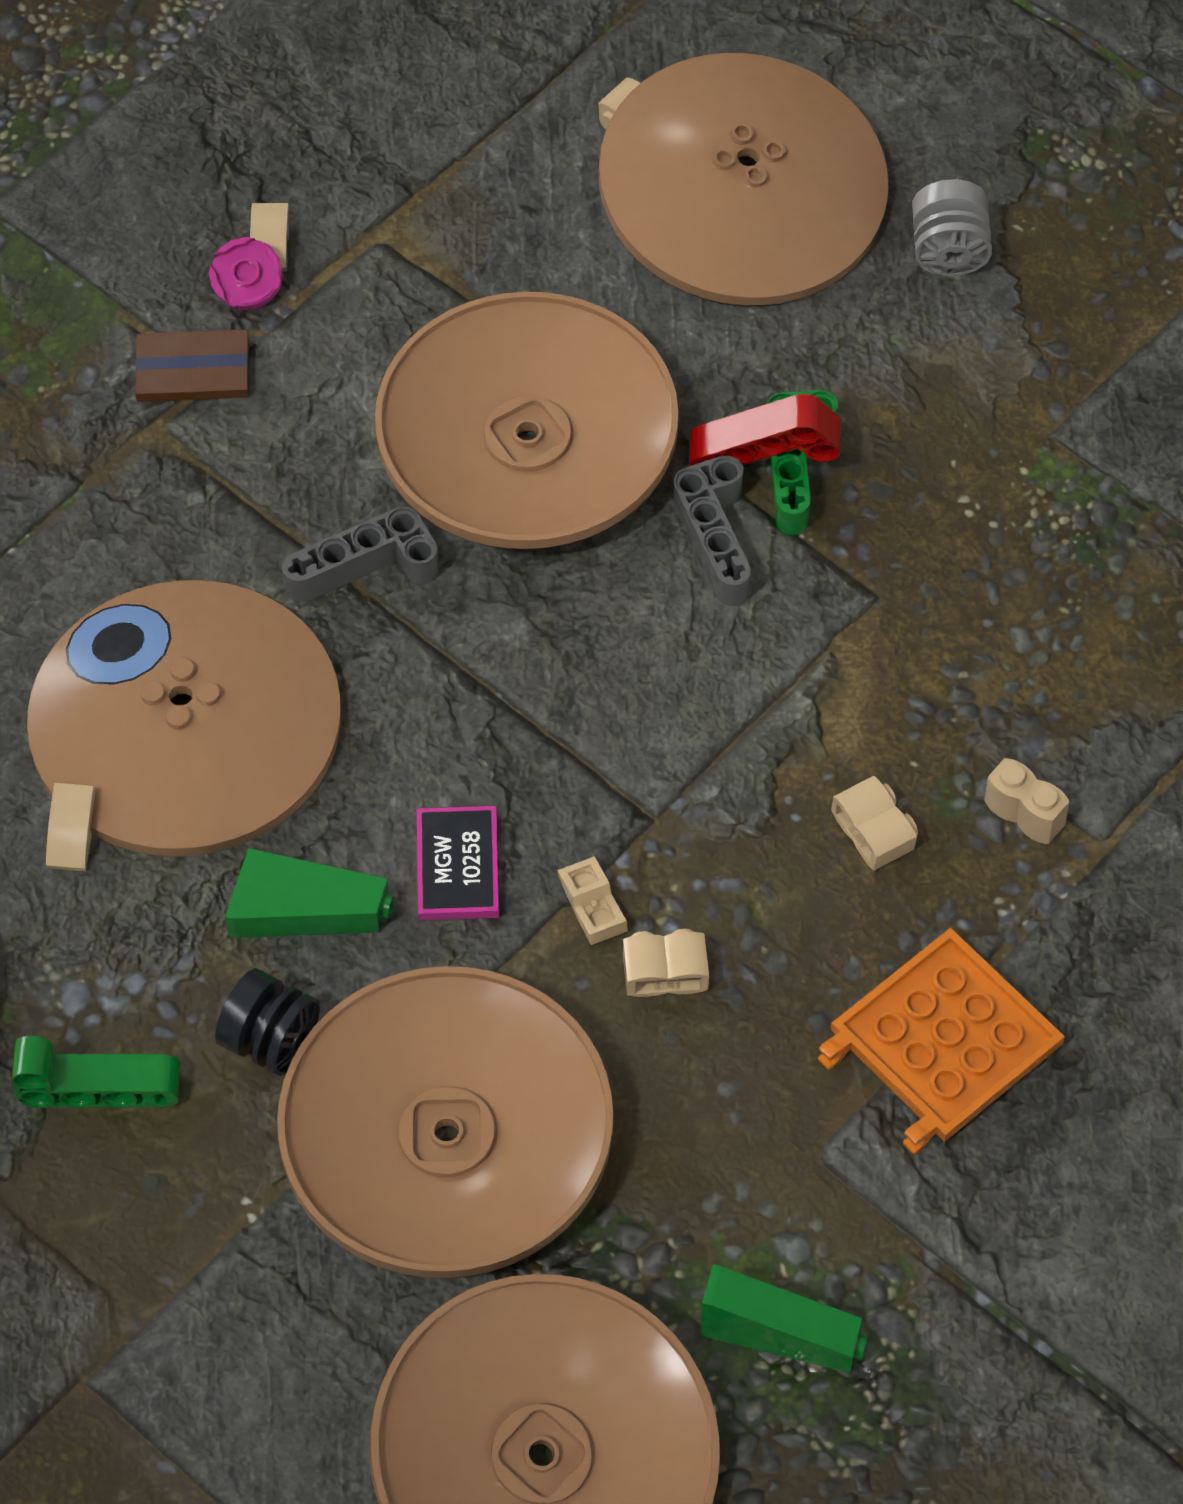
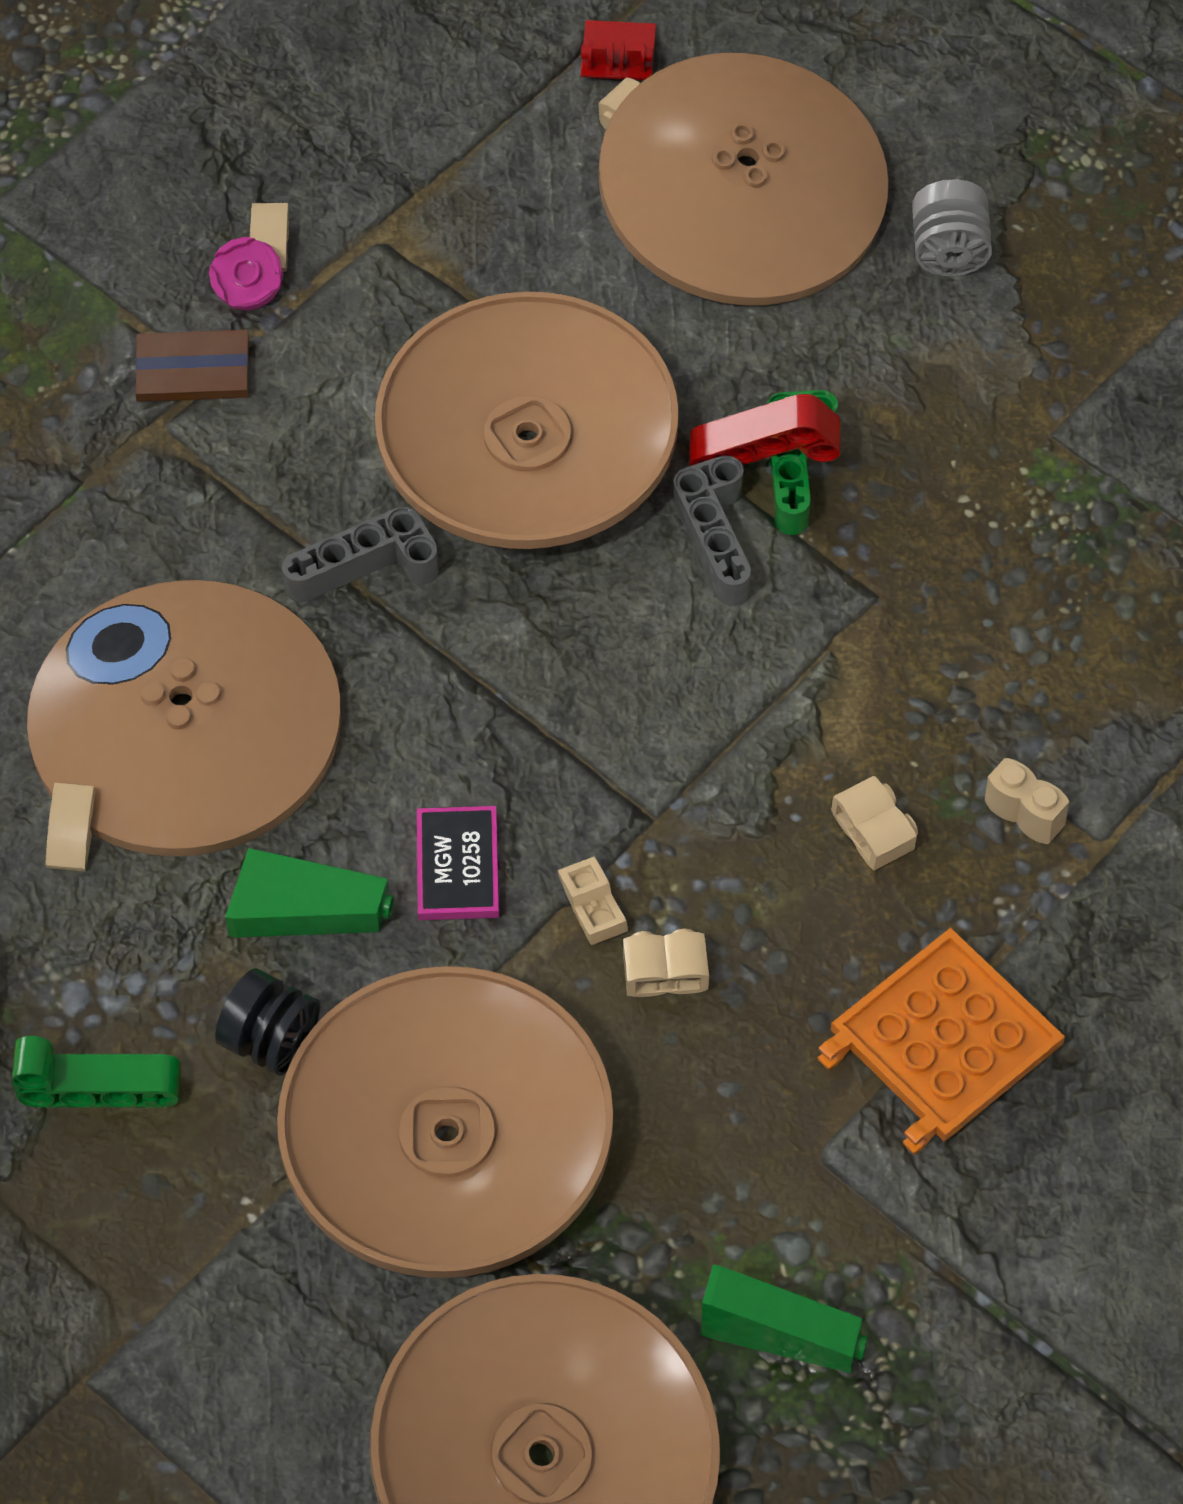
none -> red hinge [580,20,656,80]

